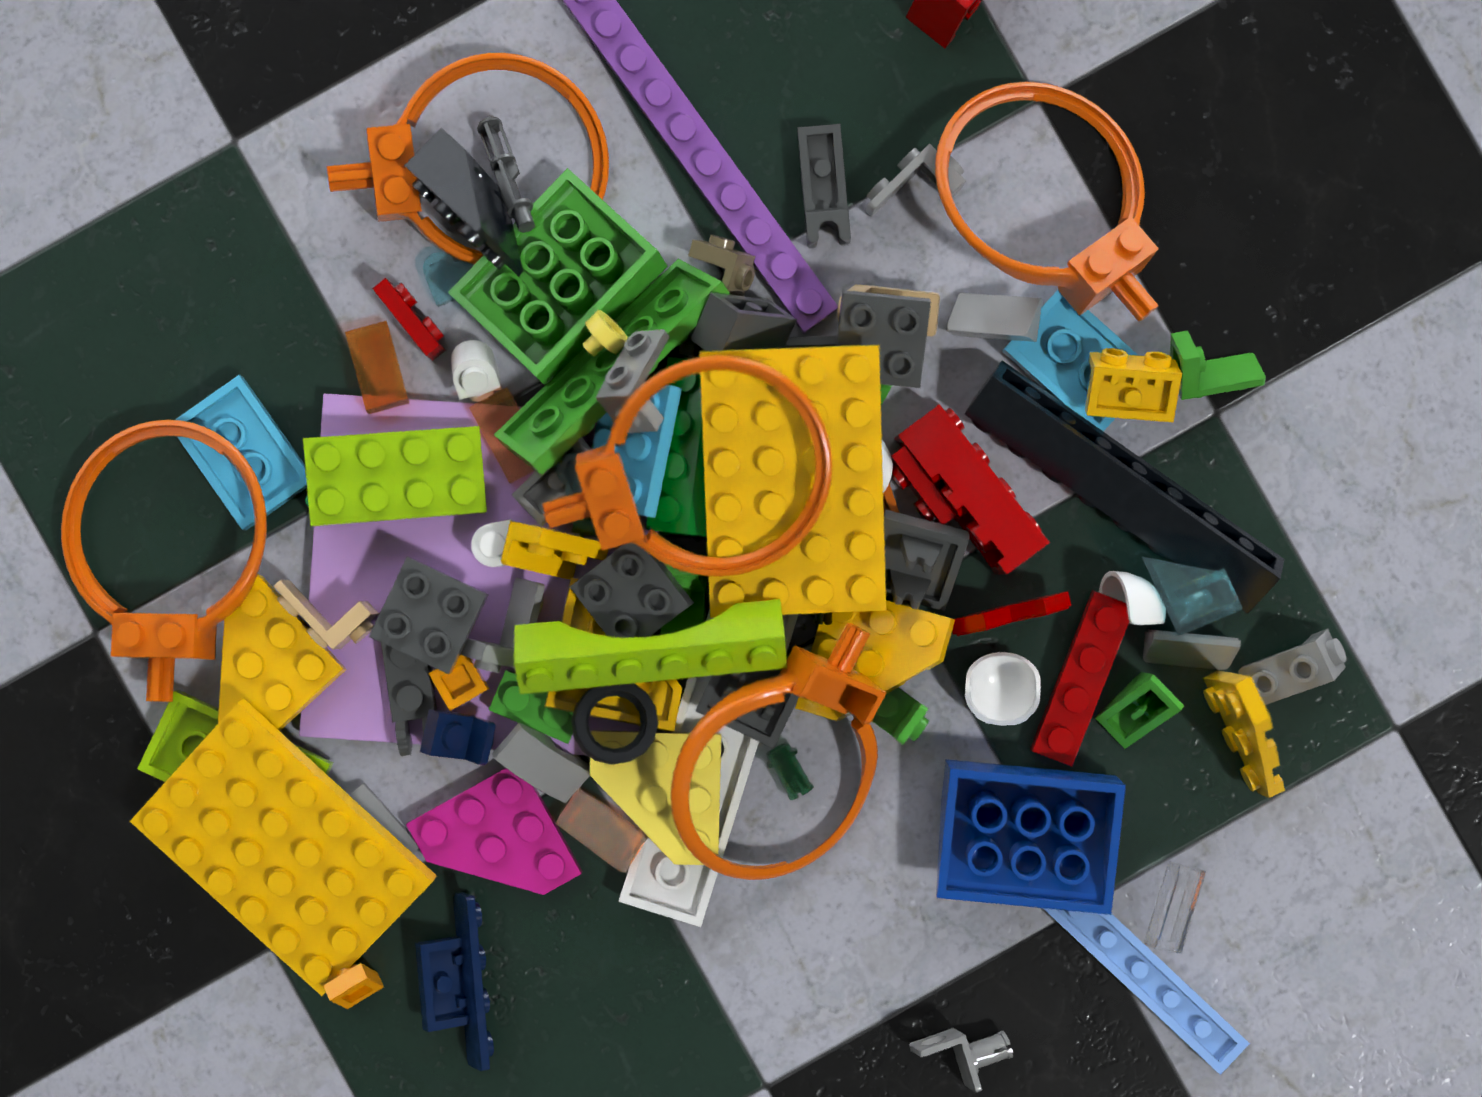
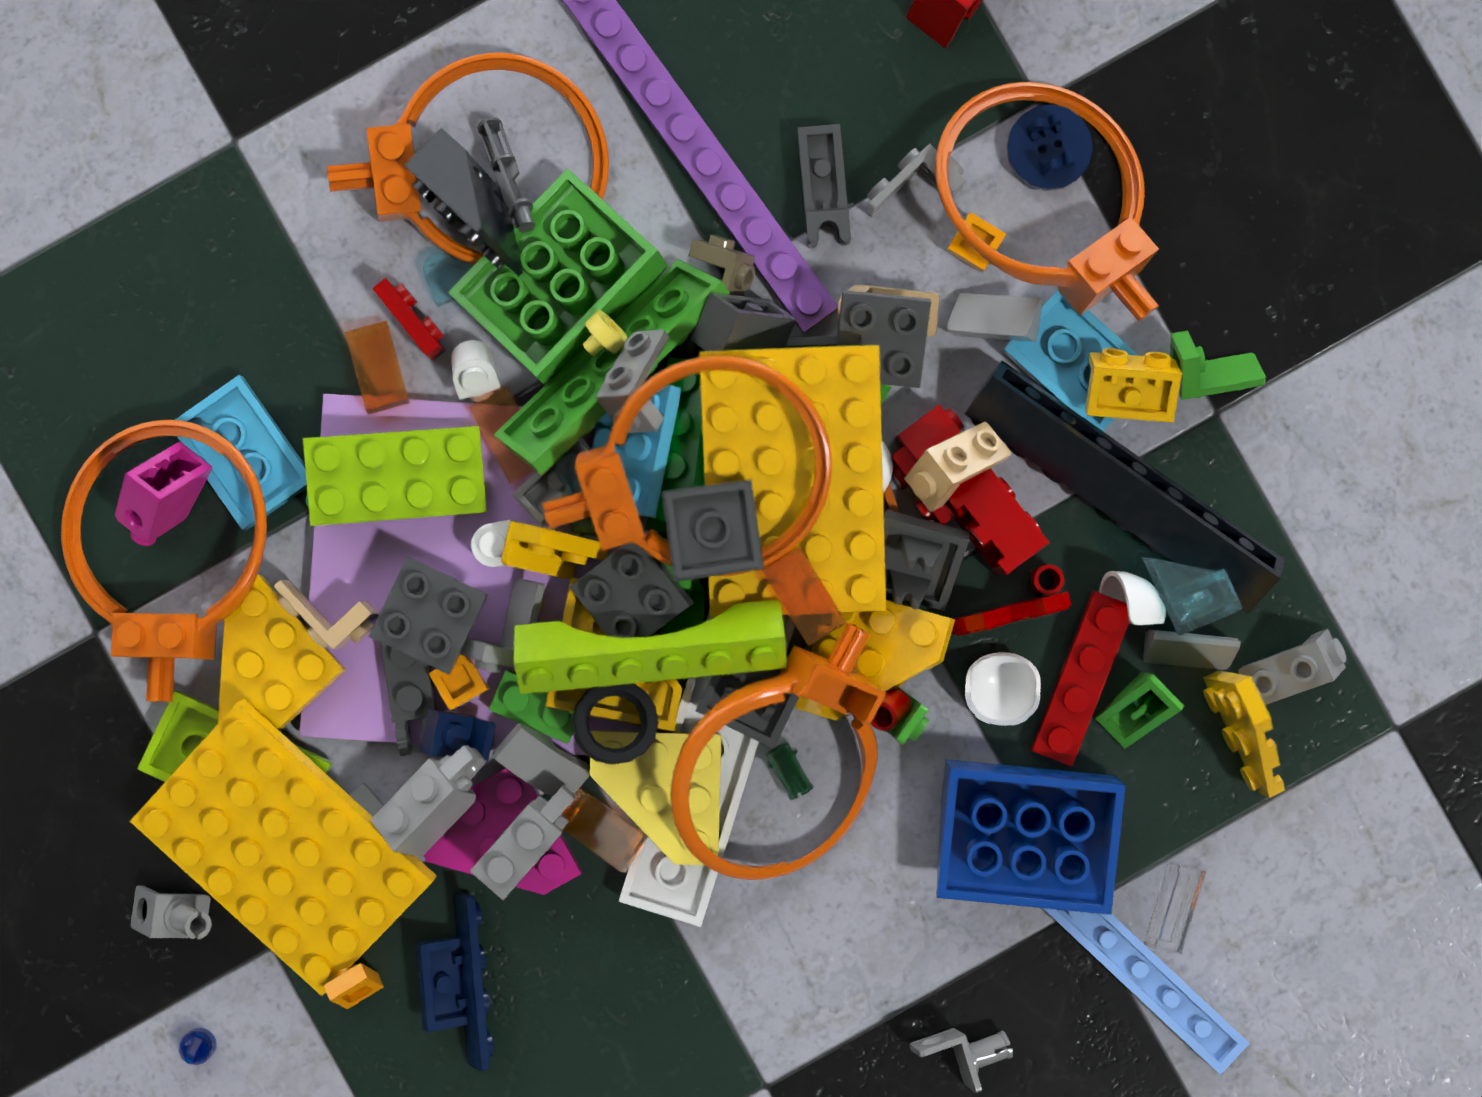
none -> dark pink torso [115,441,213,546]
none -> light grey bracket [131,886,212,939]
none -> clear blue hinge [178,1028,217,1065]
none -> light grey hinge [370,745,487,857]
none -> light grey hinge [470,785,576,900]
none -> dark grey plate [662,480,764,582]
none -> clear orange tile [762,546,847,646]
none -> red hinge [871,689,911,731]
none -> tan bracket [905,422,1011,512]
none -> light orange plate [946,212,1006,273]
none -> dark blue plate [1006,104,1093,191]
none -> red hinge [1028,564,1064,595]

